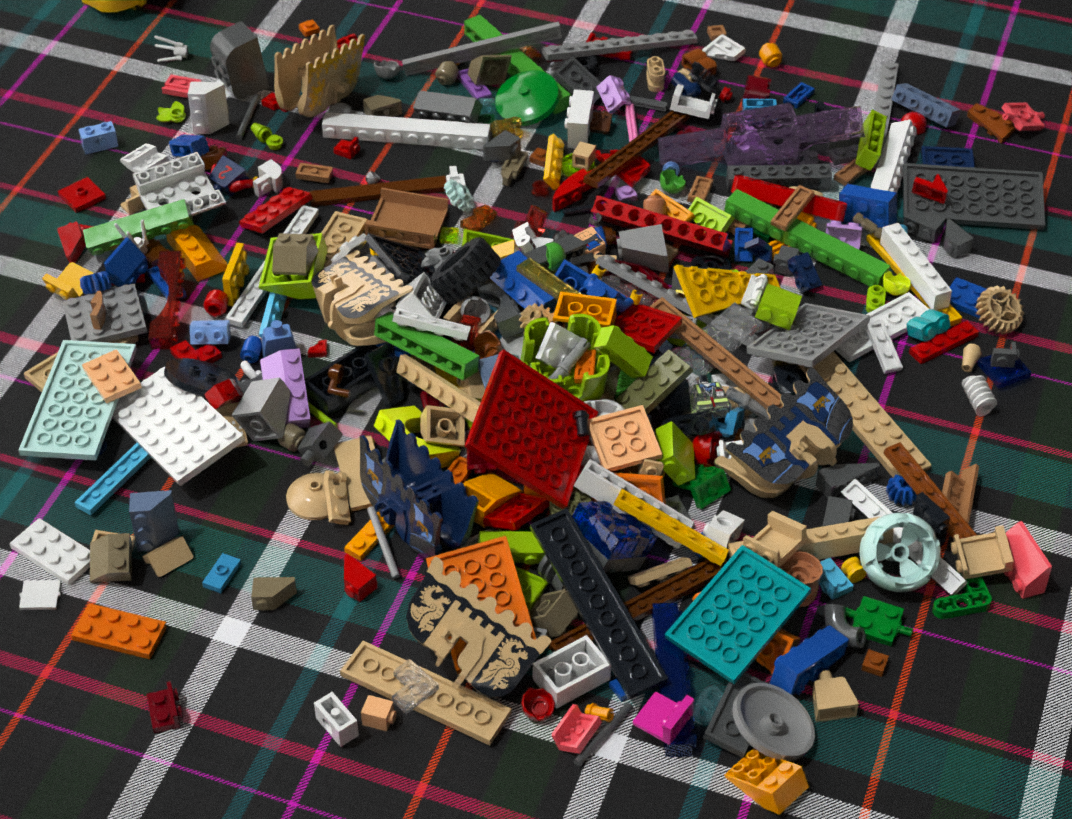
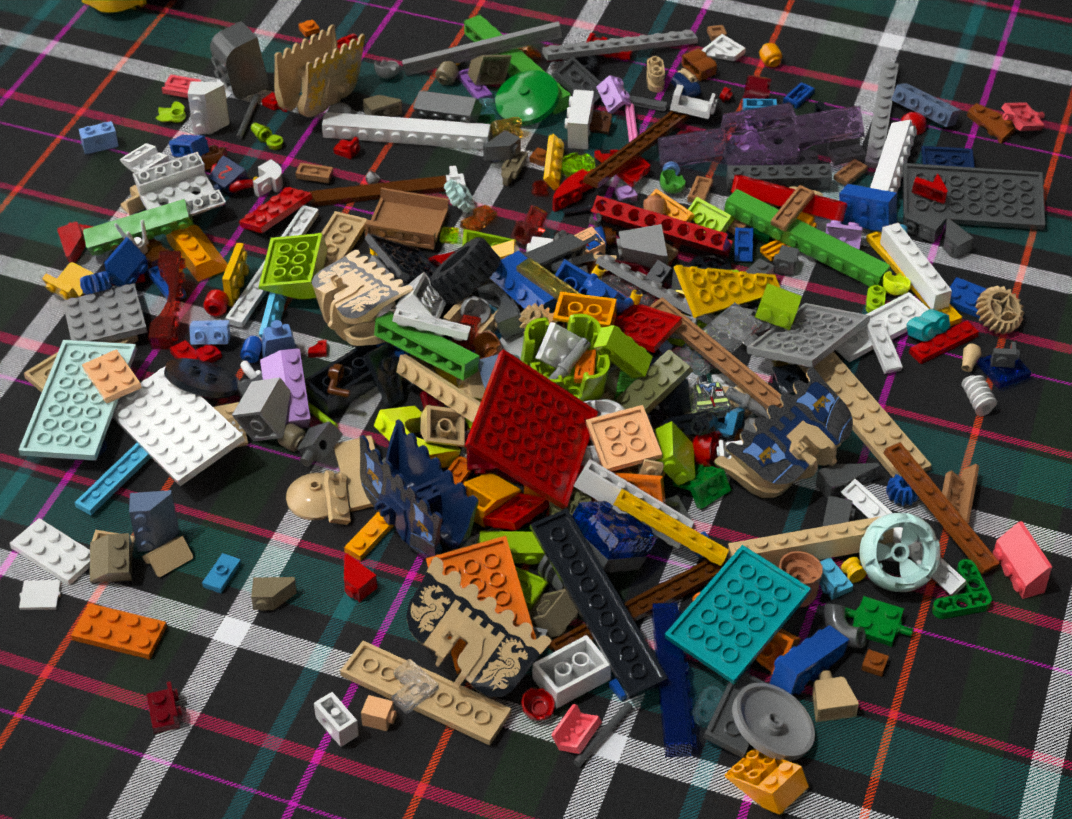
red plate [58,177,106,213] -> none
medium nougat slope [90,291,106,330] -> none
white plant [154,36,189,62] -> none
red slope [204,378,243,410] -> none
dark tan slope [272,233,318,275] -> none
white plate [331,233,366,263] -> none
light grey bar [367,506,400,579] -> none
dark grey plate [421,246,454,271] -> none
white leg [512,222,537,254] -> none
bright green hair [545,242,566,271] -> none
tan brick [572,141,596,171] -> none
black pin [574,410,590,437] -> none
light orange pin [585,703,614,722] -> none
tan plate [628,557,692,587] -> none
dark pink bracket [633,692,694,745] -> none
black hinge [687,61,719,94] -> none
white brick [703,510,745,549] -> none
white hinge [741,274,768,313] -> none
tan panel [743,511,807,568] -> none
dark blue bracket [745,237,772,263] -> none
dark blue bracket [787,252,822,293] -> none
dark tan axle [853,212,882,239] -> none
lime brick [855,110,887,171] -> none
black plate [913,492,950,548] -> none
tan panel [951,525,1014,579] -> none
none -> black plate [637,260,673,300]

